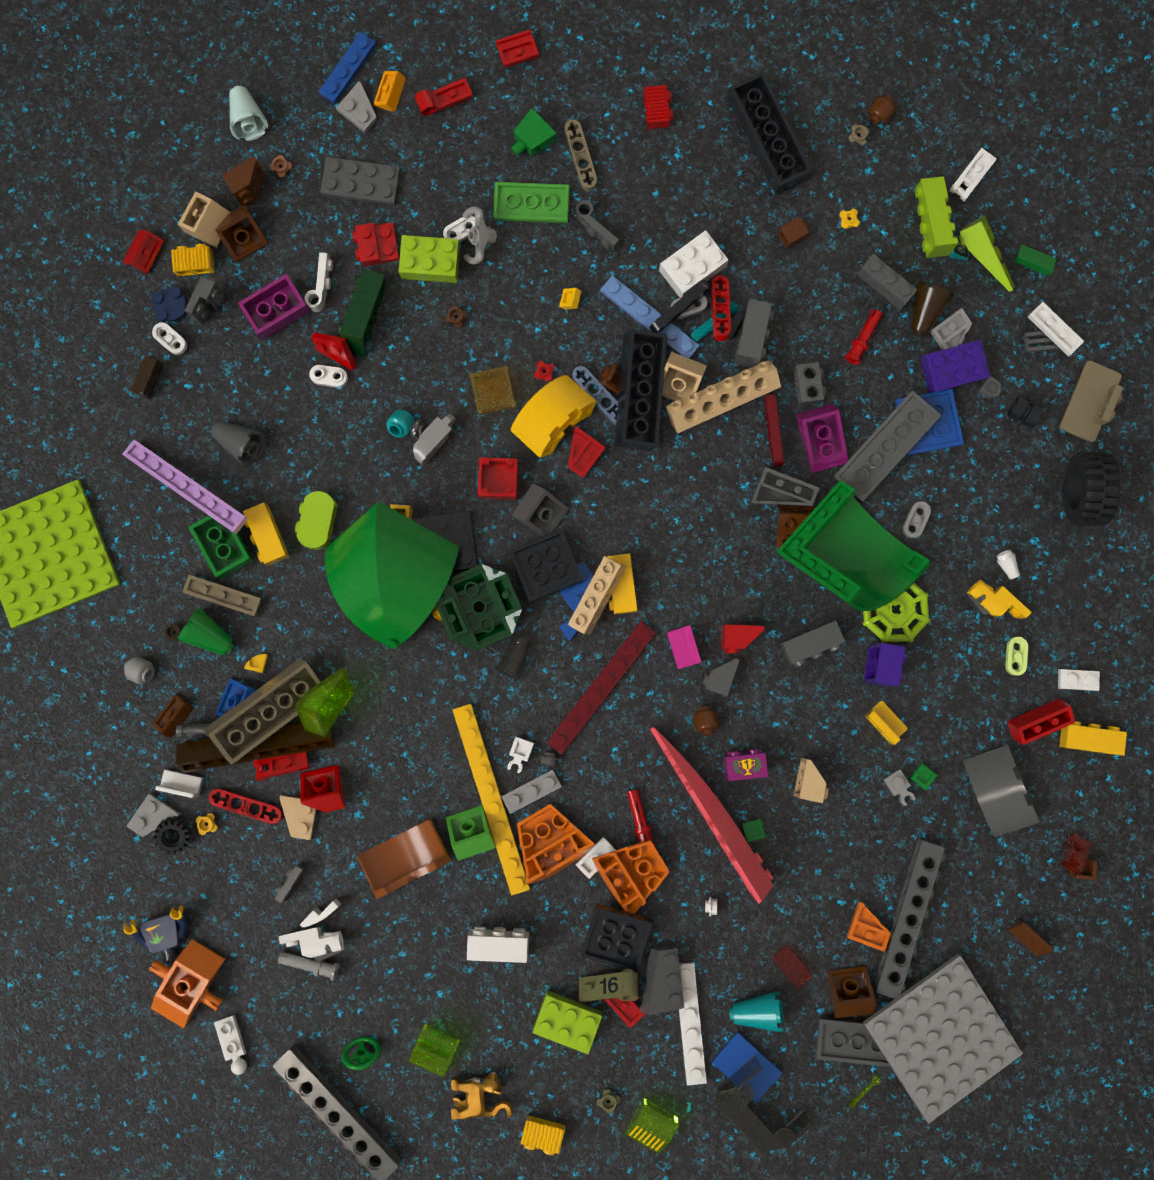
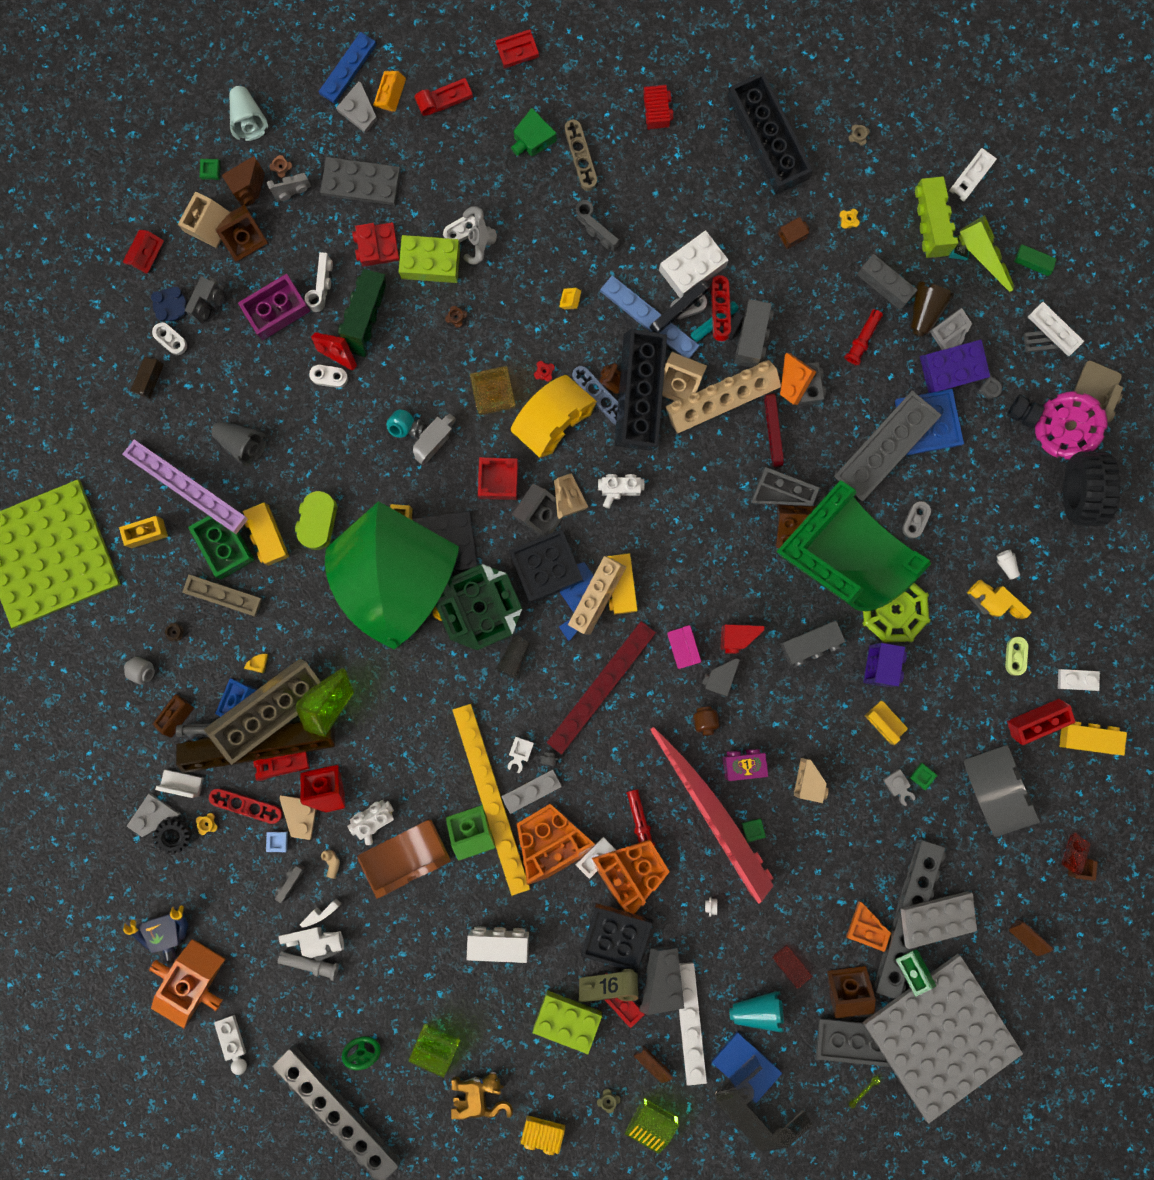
yellow brick [171,244,215,277] -> none
green cone [177,607,234,656] -> none
bright green tile [493,182,570,223] -> none
red wing [568,426,606,478] -> none
magenta slope [796,404,848,473] -> none
reddish brown head [868,94,896,125] -> none
none -> yellow brick [119,516,168,548]
none -> green tile [199,159,221,180]
none -> light grey wing [266,173,311,202]
none -> light blue plate [266,832,288,852]
none -> tan arm [321,850,340,879]
none -> white brick [347,800,394,845]
none -> tan wing [554,473,588,519]
none -> white brick [598,474,644,509]
none -> reddish brown slope [634,1046,672,1083]
none -> orange wing [780,353,816,405]
none -> green slope [896,949,936,997]
none -> light grey plate [901,891,977,949]
none -> dark pink plate [1035,391,1108,459]

